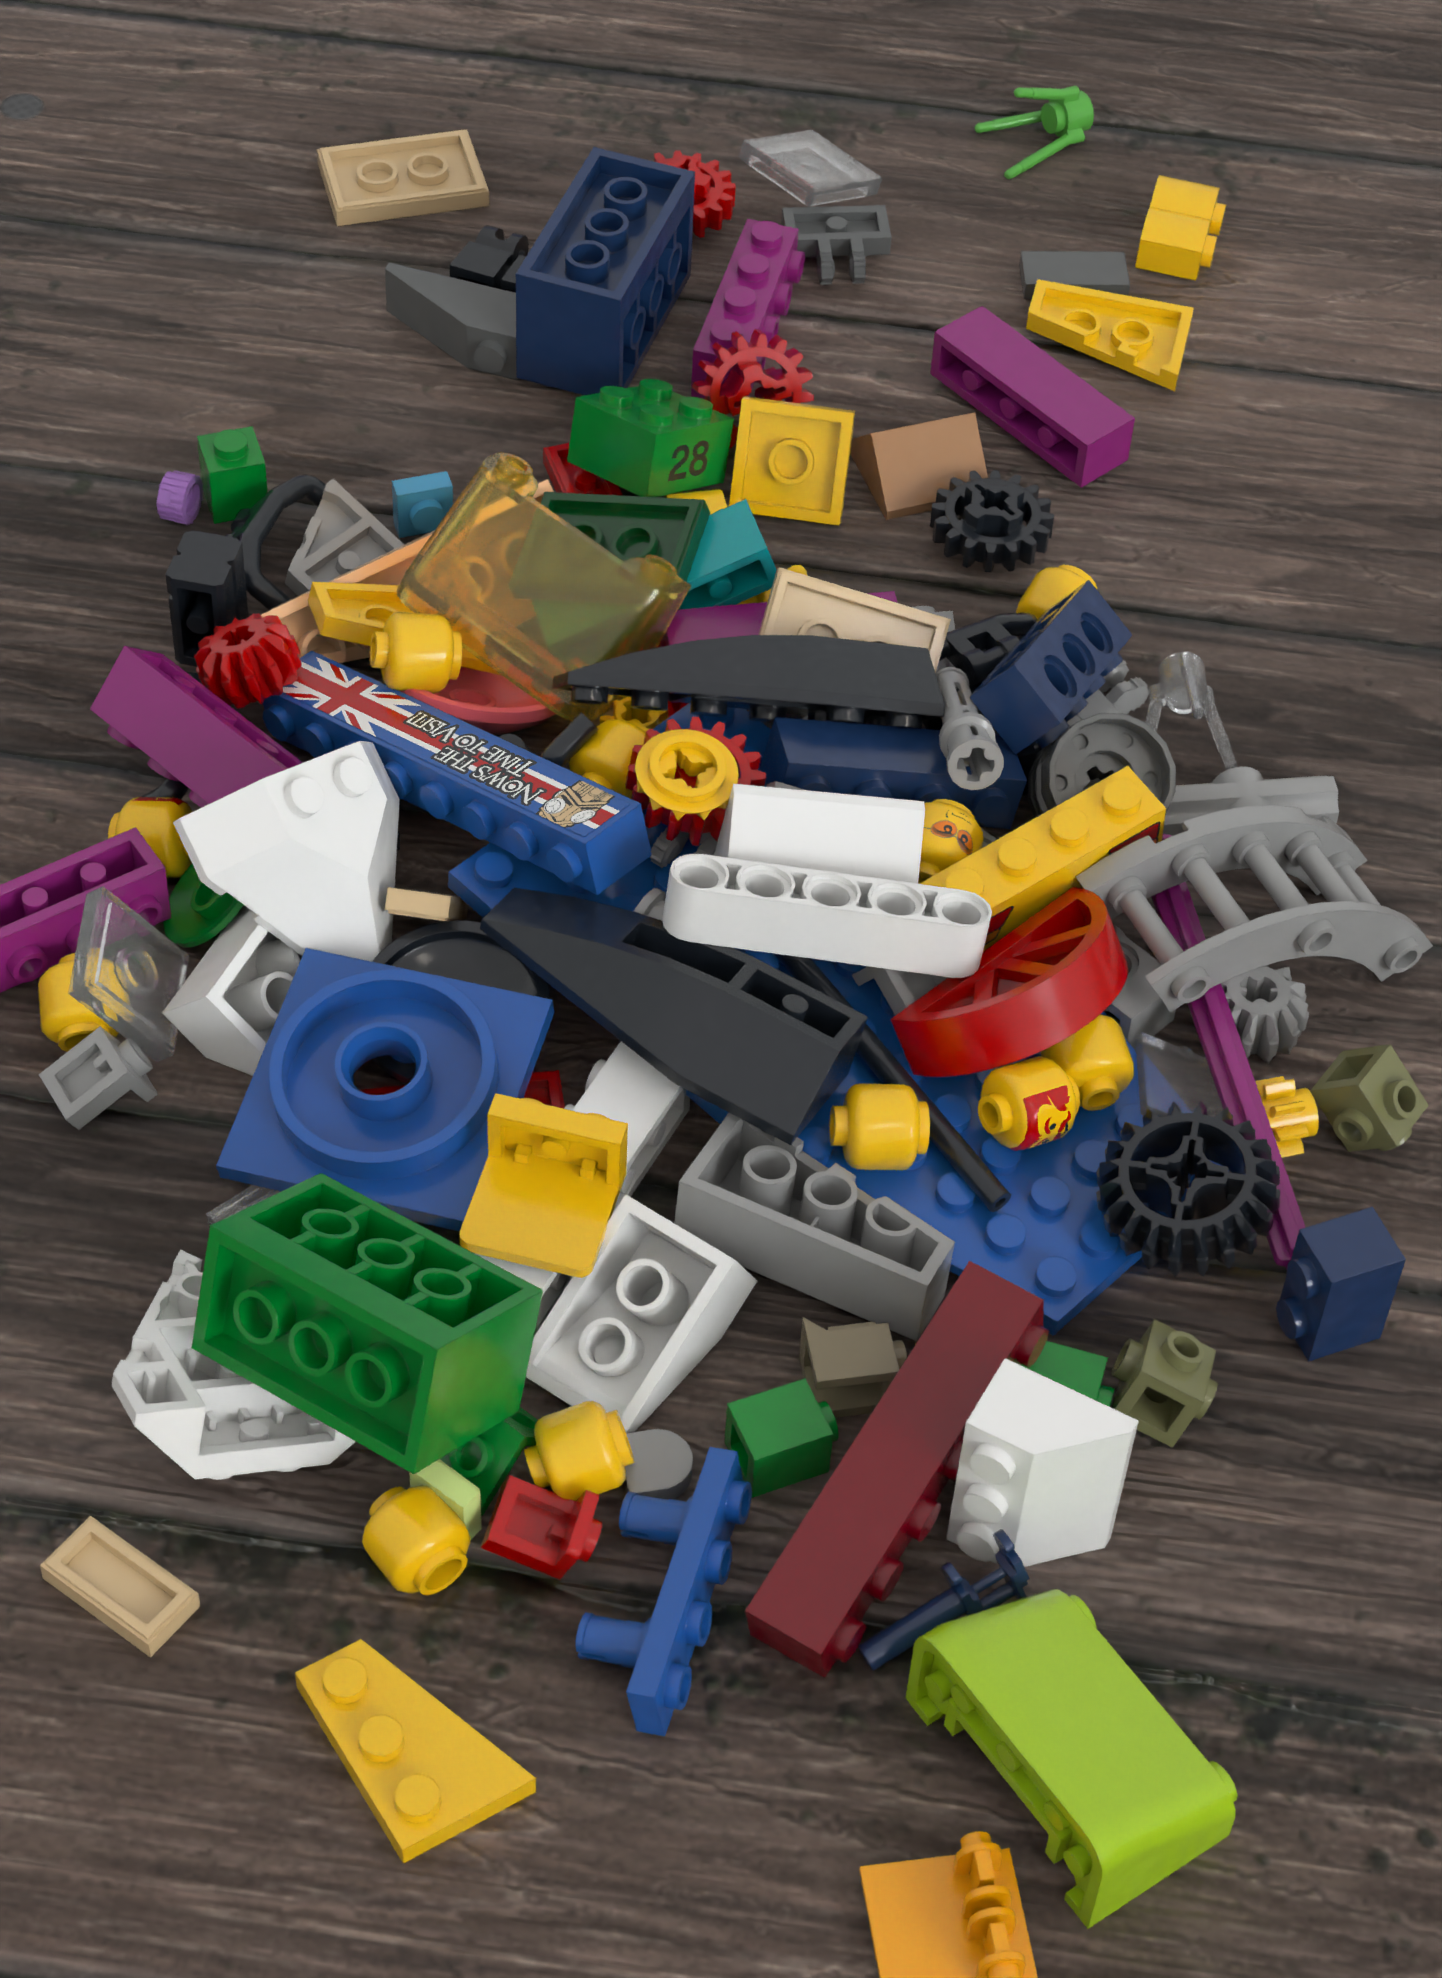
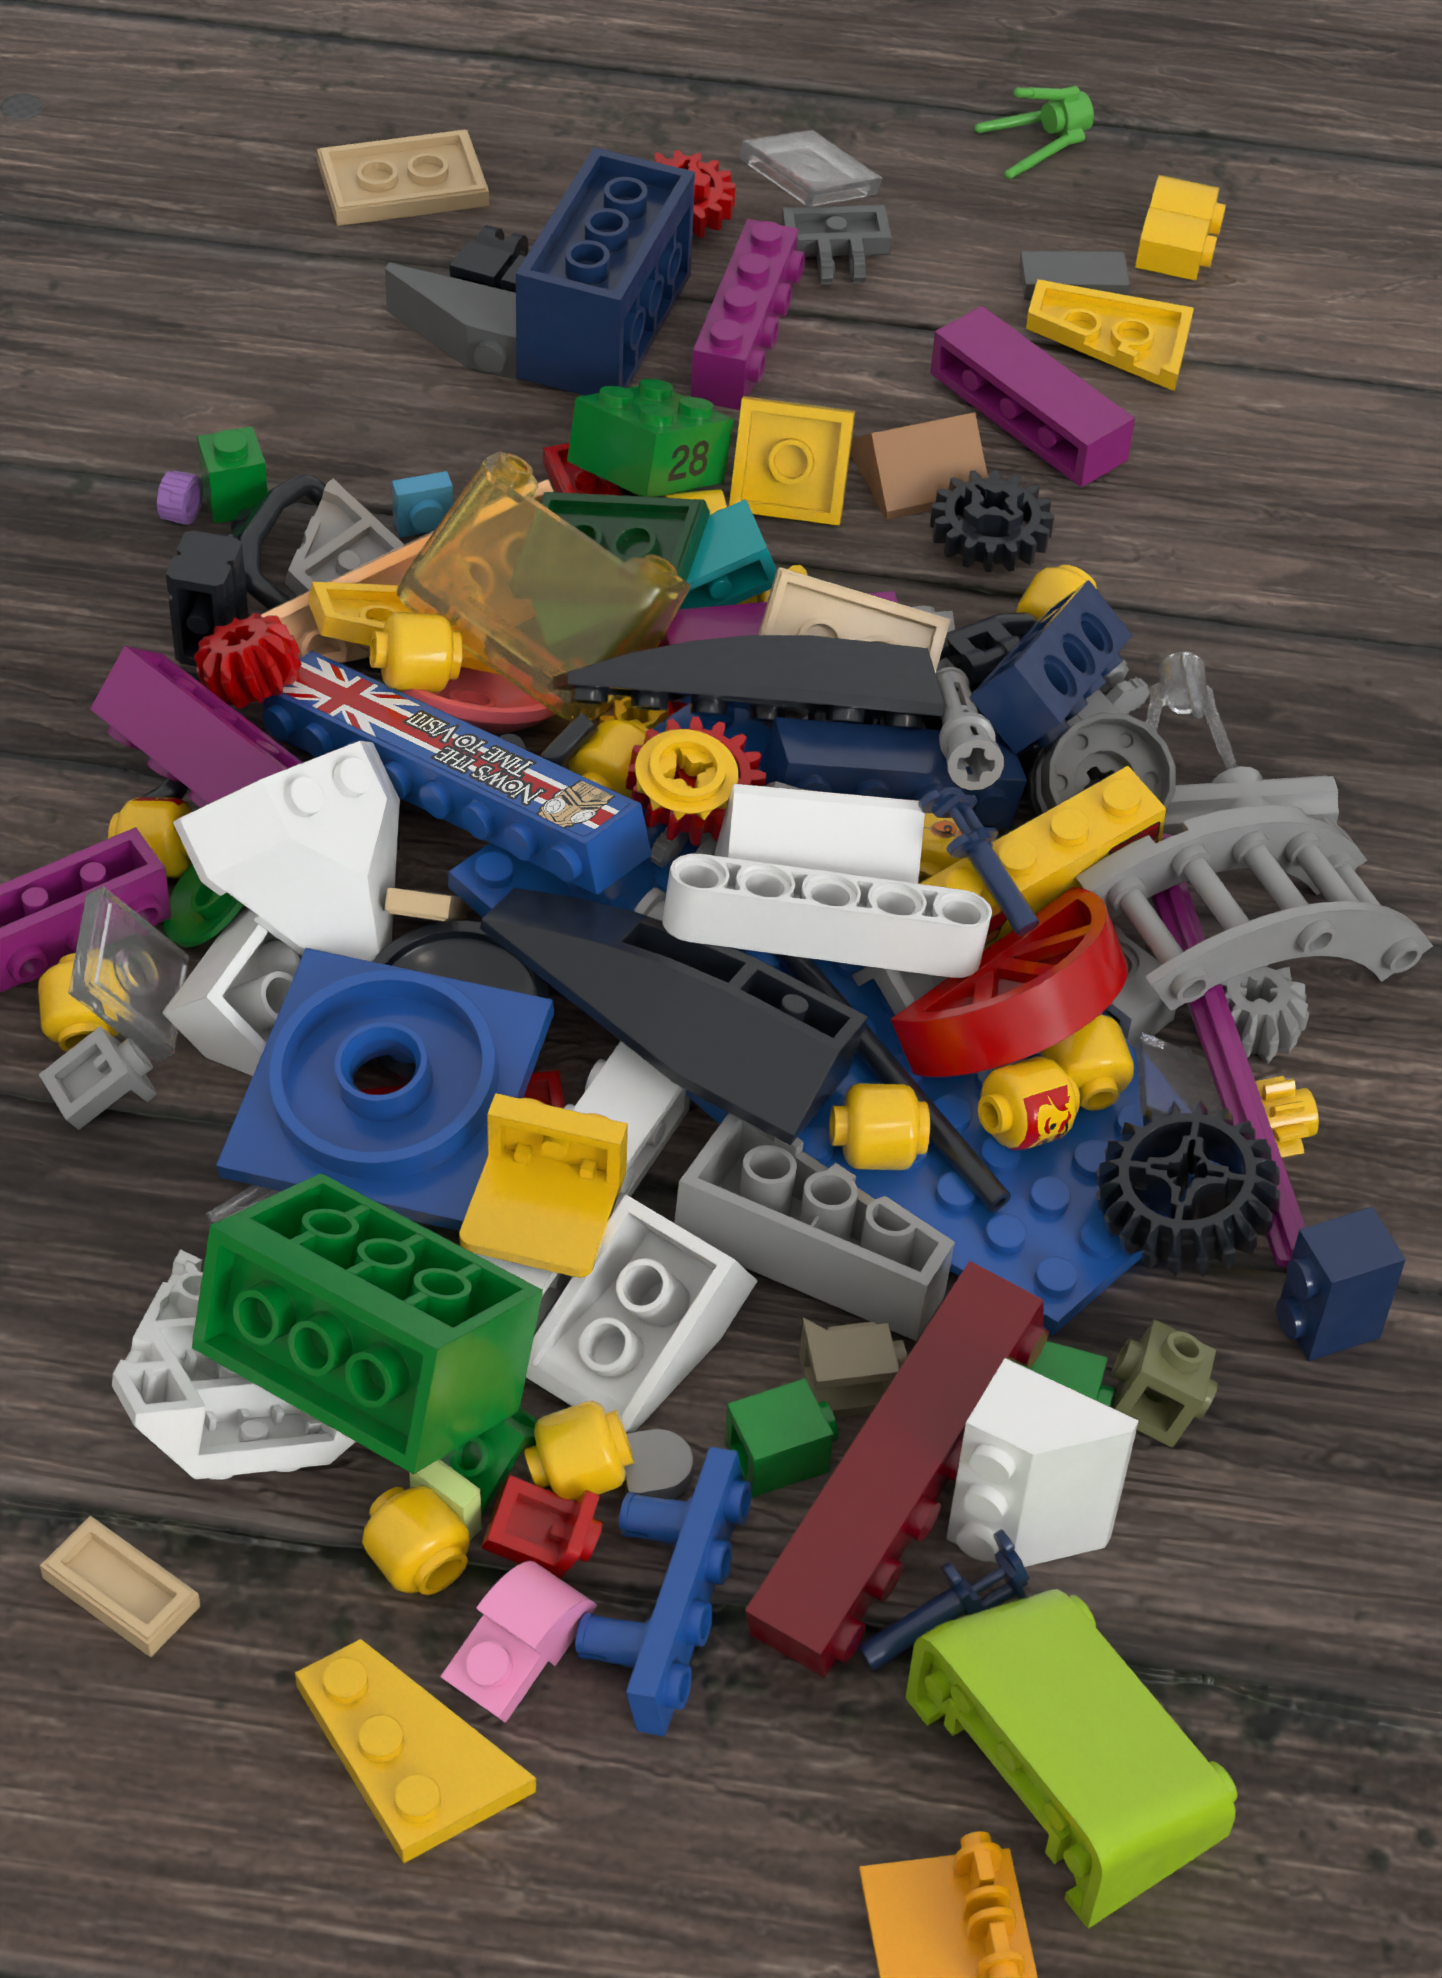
red gear [692,329,814,448] -> none
olive brick [1310,1044,1429,1152] -> none
none -> bright pink brick [440,1561,597,1723]
none -> dark blue piece [918,787,1040,936]

